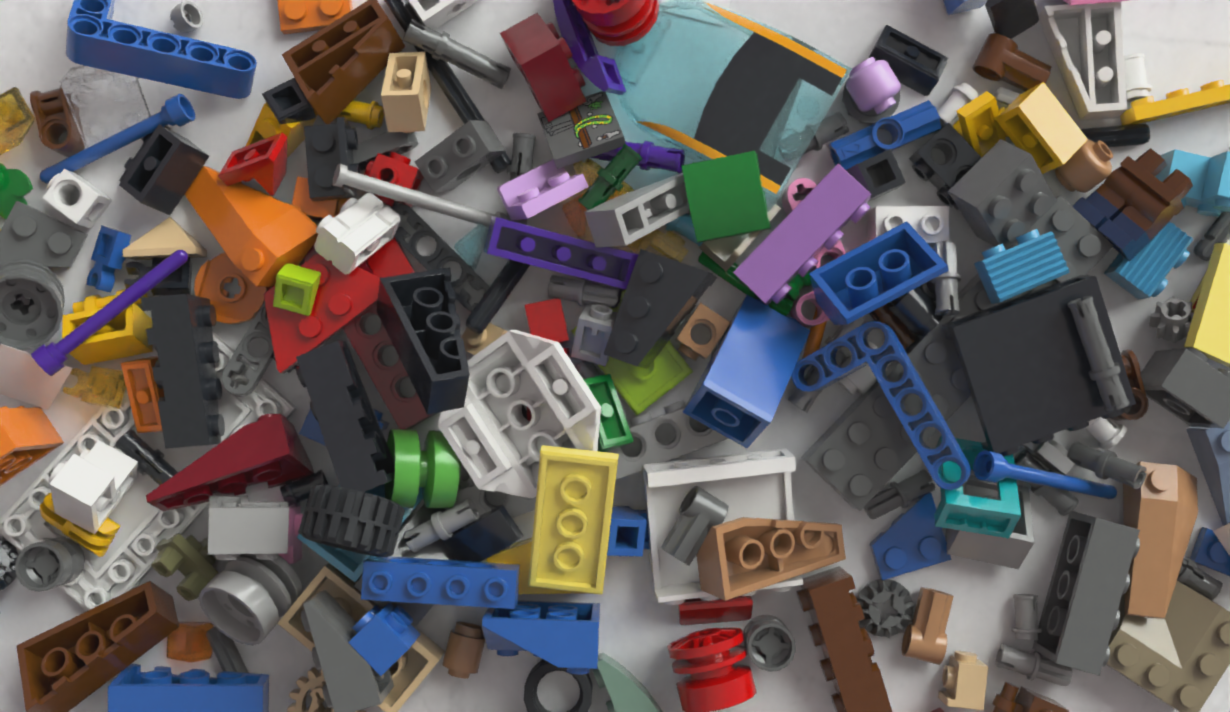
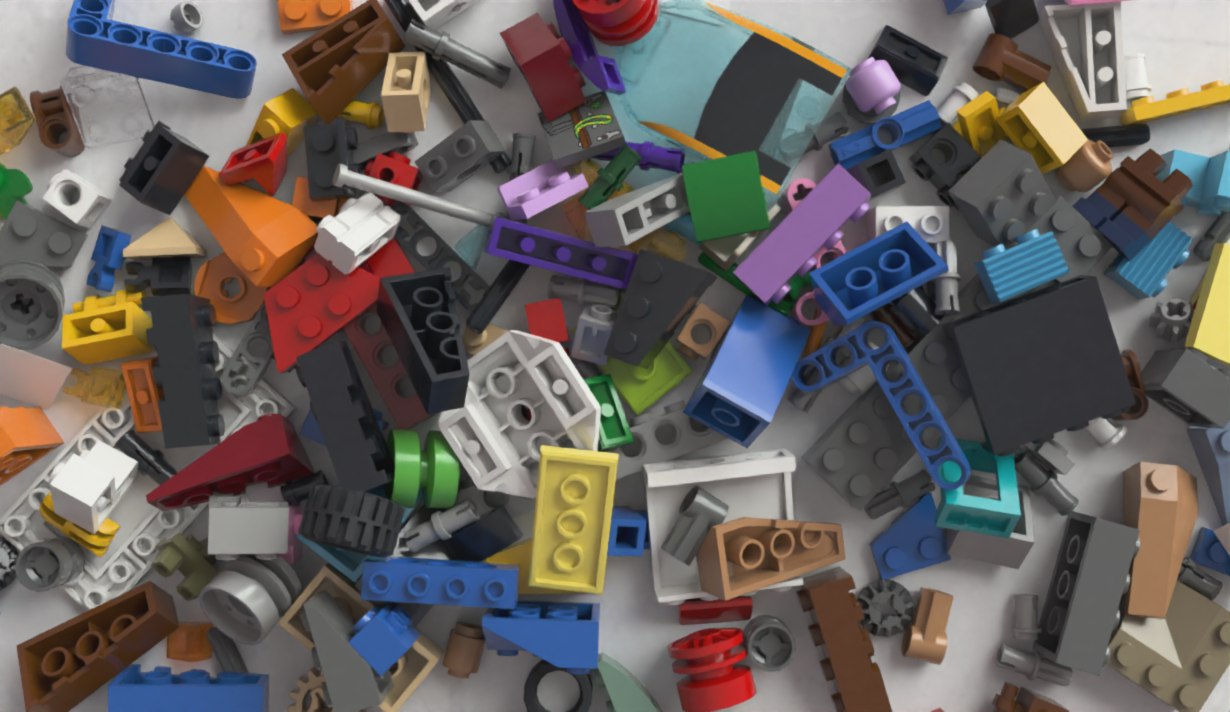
dark purple piece [31,250,188,376] -> none
blue piece [40,94,195,184] -> none
black slope [262,77,316,124] -> none
lime slope [273,263,321,316] -> none
tan brick [938,651,988,711] -> none
blue piece [973,450,1117,499] -> none
dark grey pin [1067,442,1147,489] -> none
dark grey pin [1068,296,1130,412] -> none

